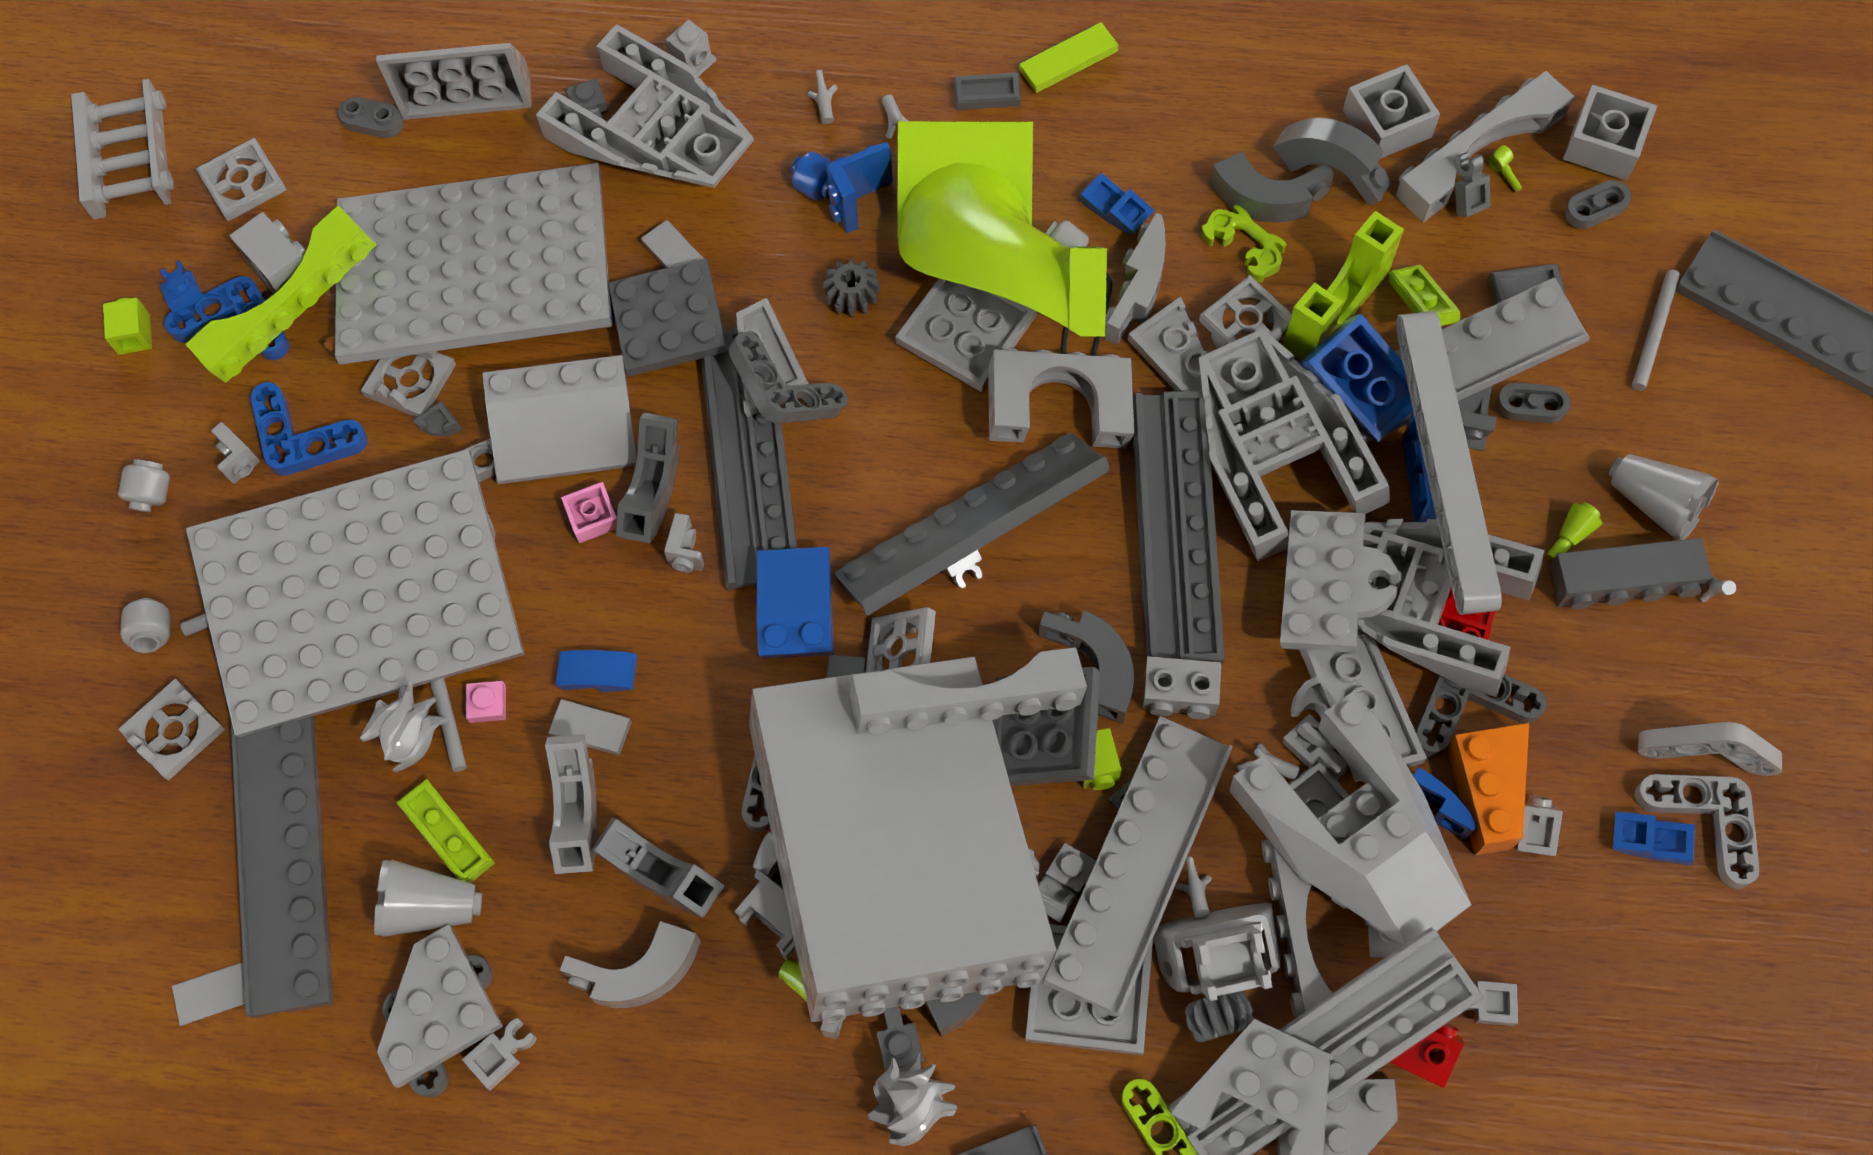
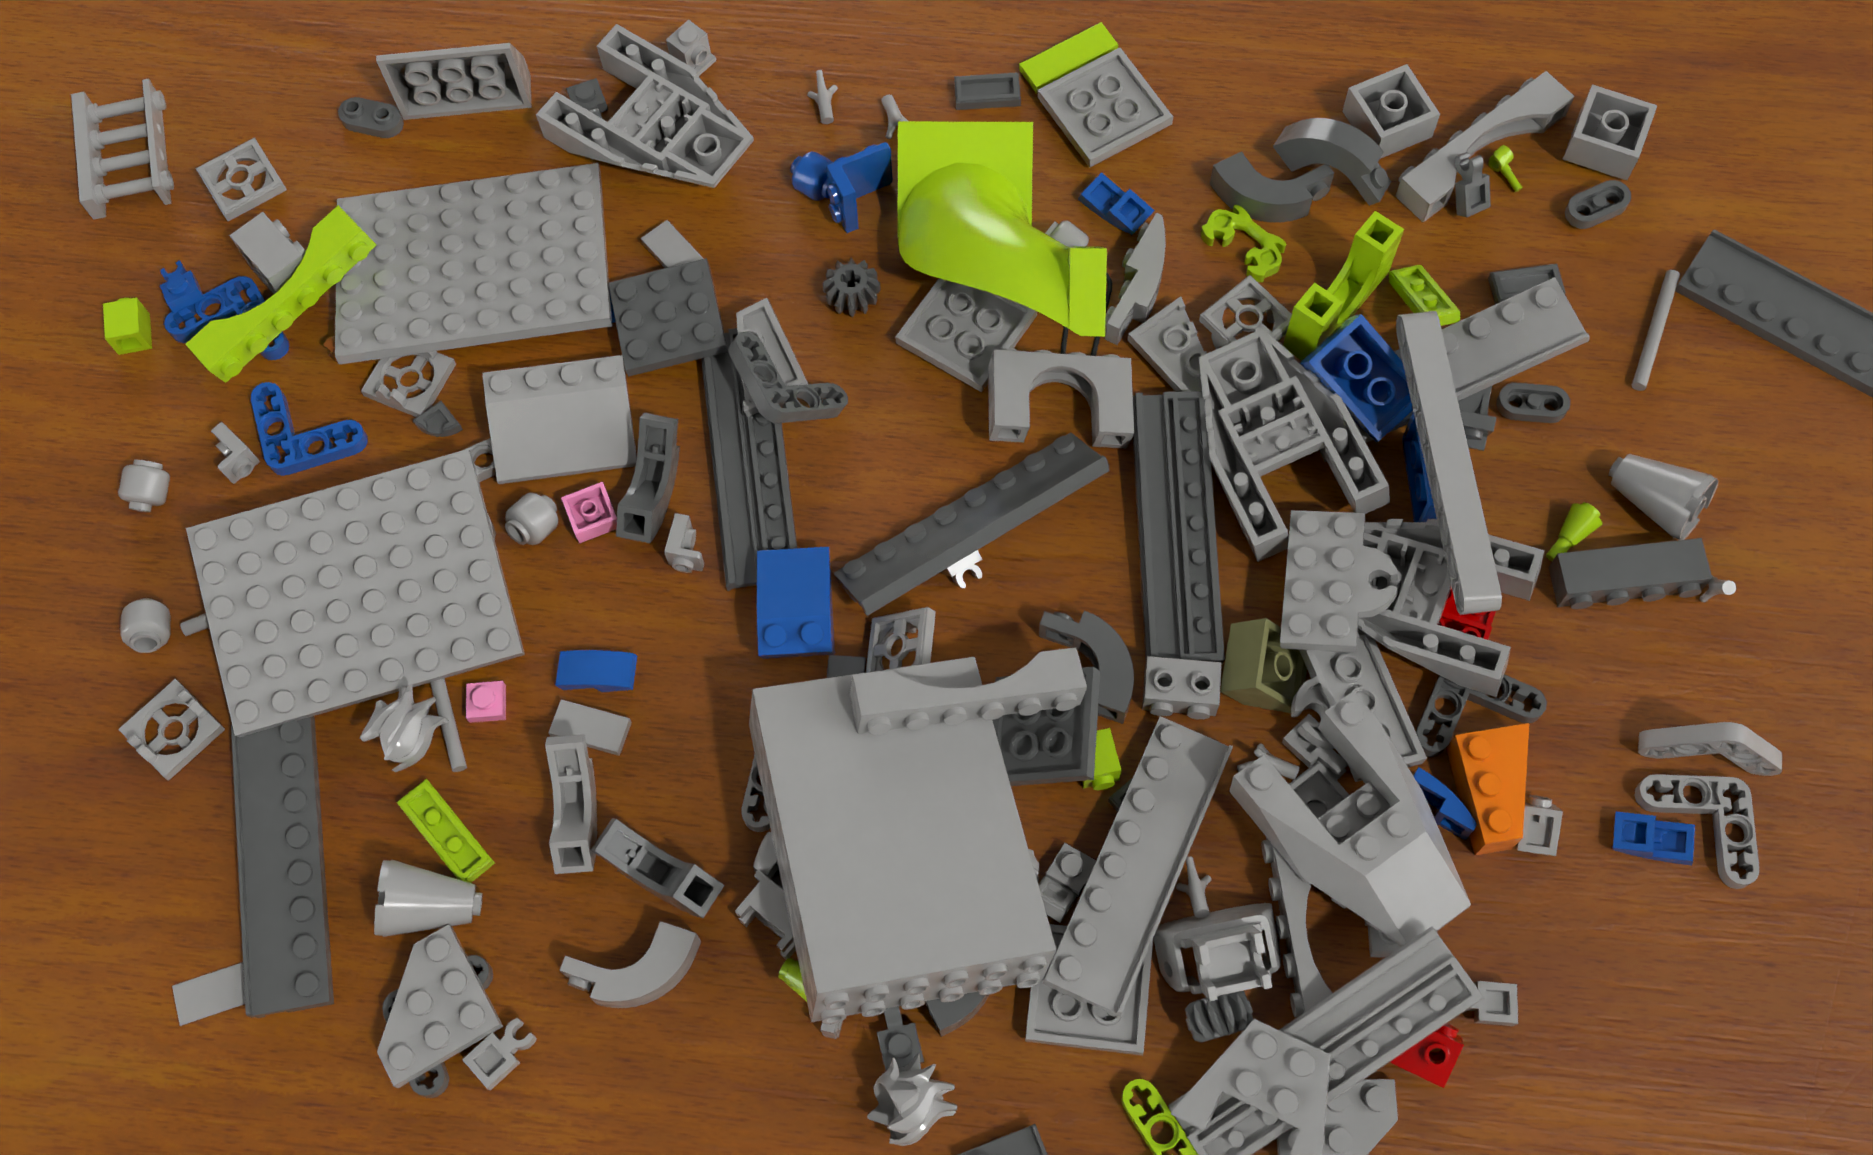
none -> light grey head [505,493,558,545]
none -> light grey plate [1038,48,1173,168]
none -> olive slope [1220,618,1307,713]

